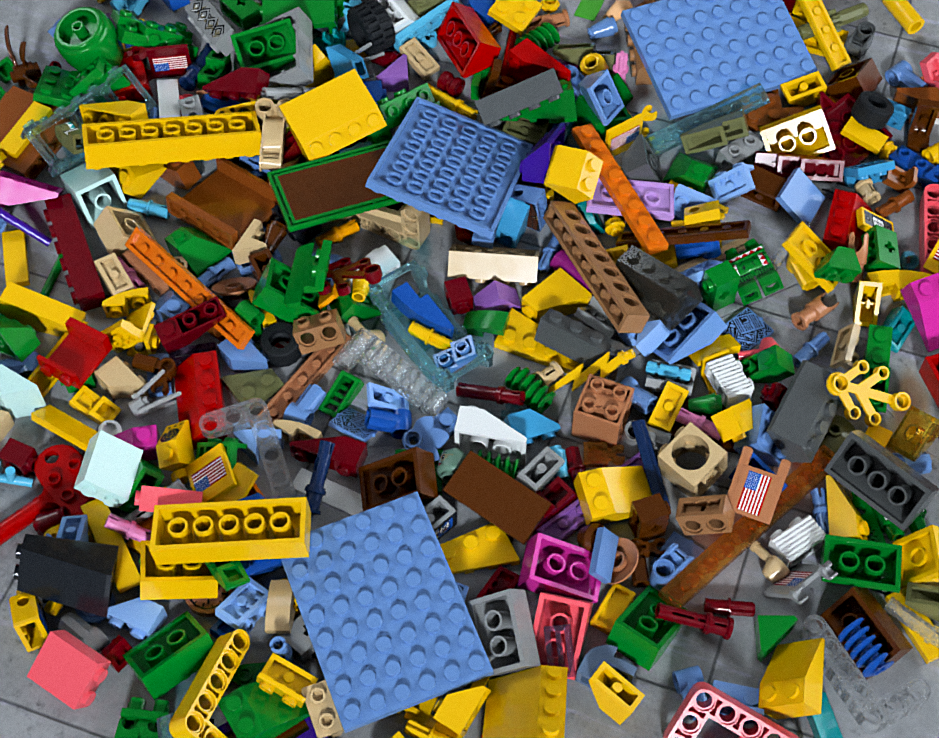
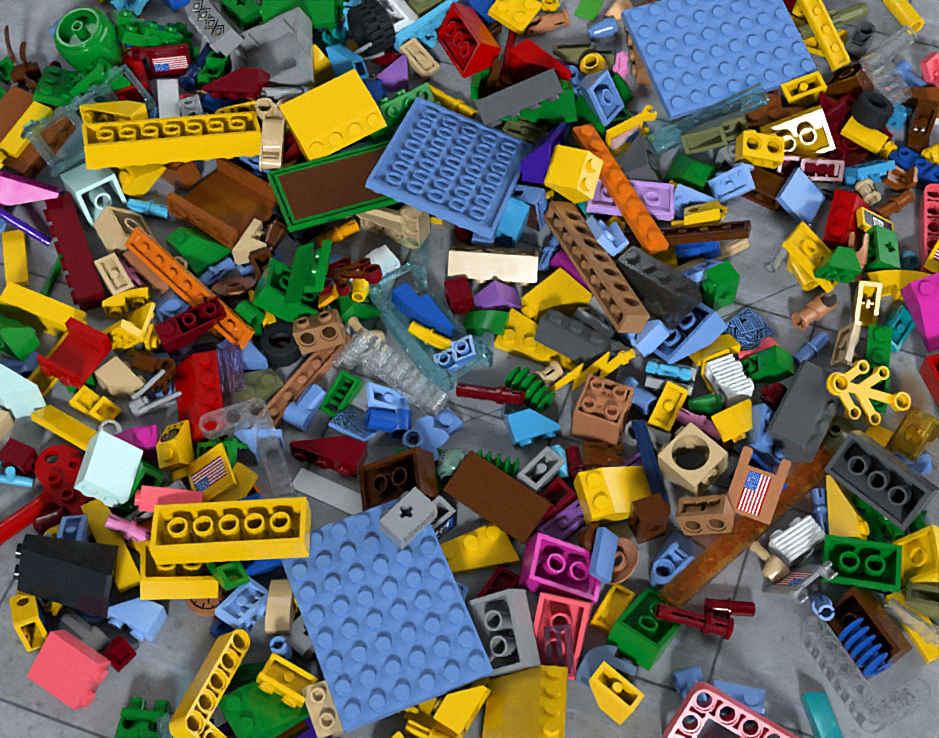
olive leg [55,121,84,155] -> none
green slope [122,611,214,700] -> none
green slope [230,18,296,74] -> none
tan slope [272,420,323,443] -> none
dark blue pin [304,440,335,515] -> none
dark red wheel [437,71,465,98] -> none
white slope [454,405,527,465] -> none
green piece [515,22,560,52] -> none
reddish brown bar [631,538,666,588] -> none
green hips [725,238,784,306] -> none
green slope [754,615,798,662] -> none
yellow slope [758,638,825,720] -> none
none -> clear purple tile [216,344,246,395]
none -> light grey brick [379,487,438,550]
none -> light blue bracket [586,216,629,257]
none -> yellow brick [735,129,785,169]
none -> medium blue pin [809,590,835,621]
none -> clear beam [860,25,917,108]

